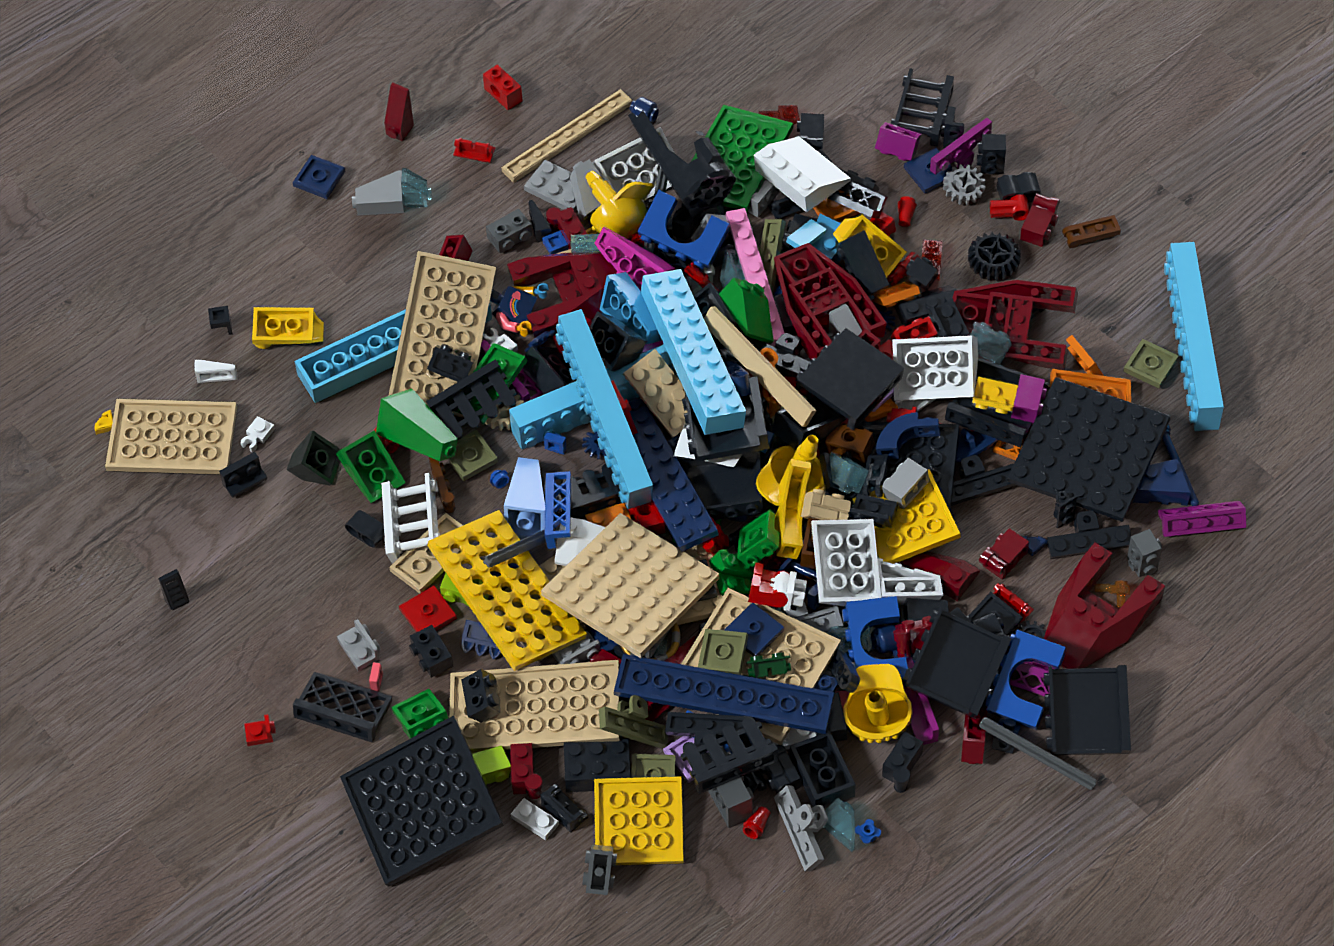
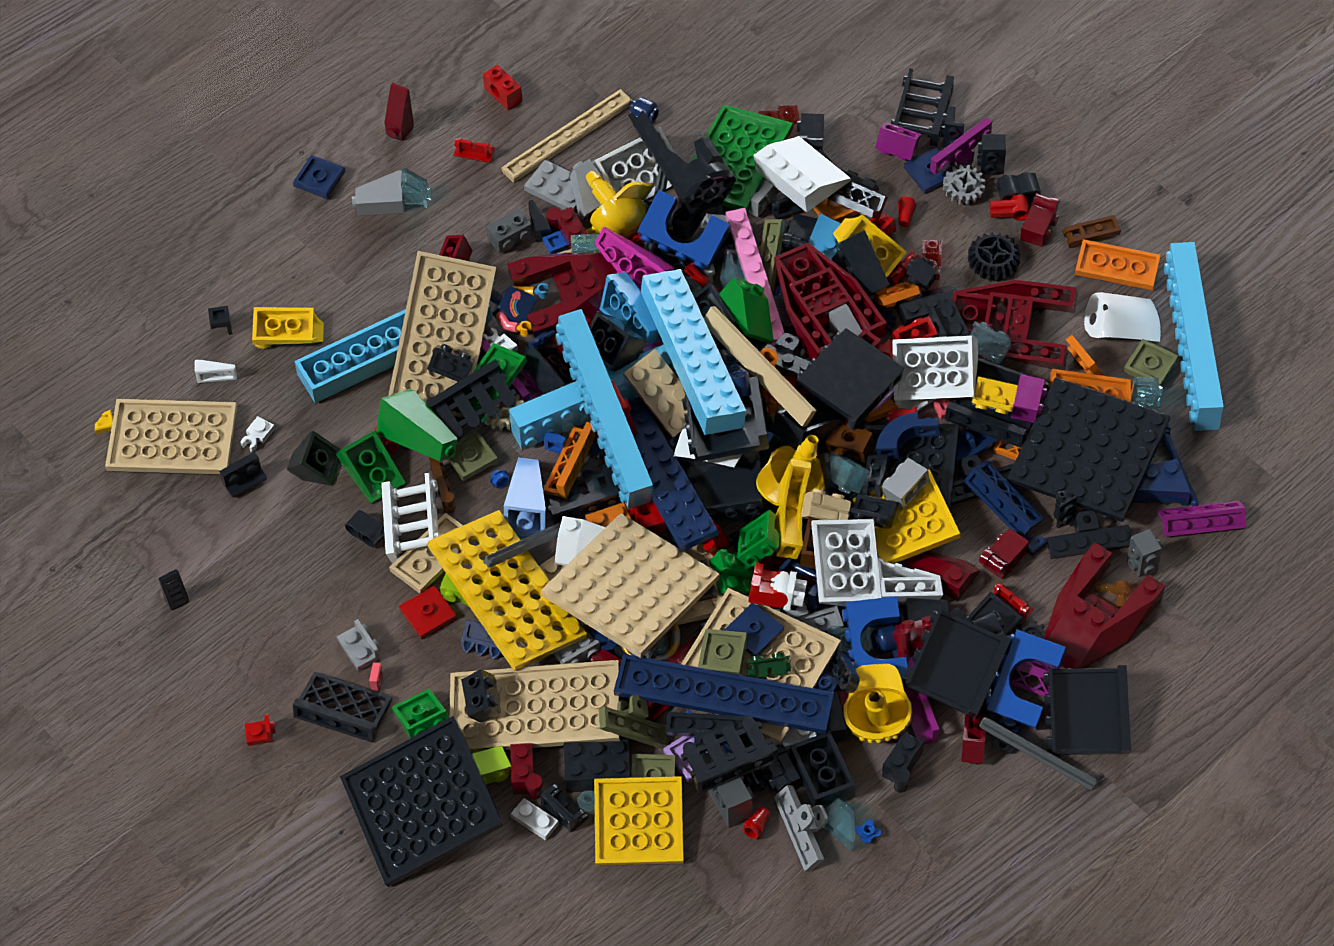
black brick [409,625,454,678] -> none
blue fence [545,471,571,549] -> none
dark grey brick [582,844,617,895] -> none
medium azure tile [786,219,827,248] -> none
none -> orange fence [543,422,597,499]
none -> clear light blue plate [578,790,595,812]
none -> coral tile [933,398,953,420]
none -> dark blue fence [964,460,1044,537]
none -> orange plate [1075,239,1161,291]
none -> white piece [1084,292,1161,342]
none -> clear light blue bracket [1131,377,1162,411]

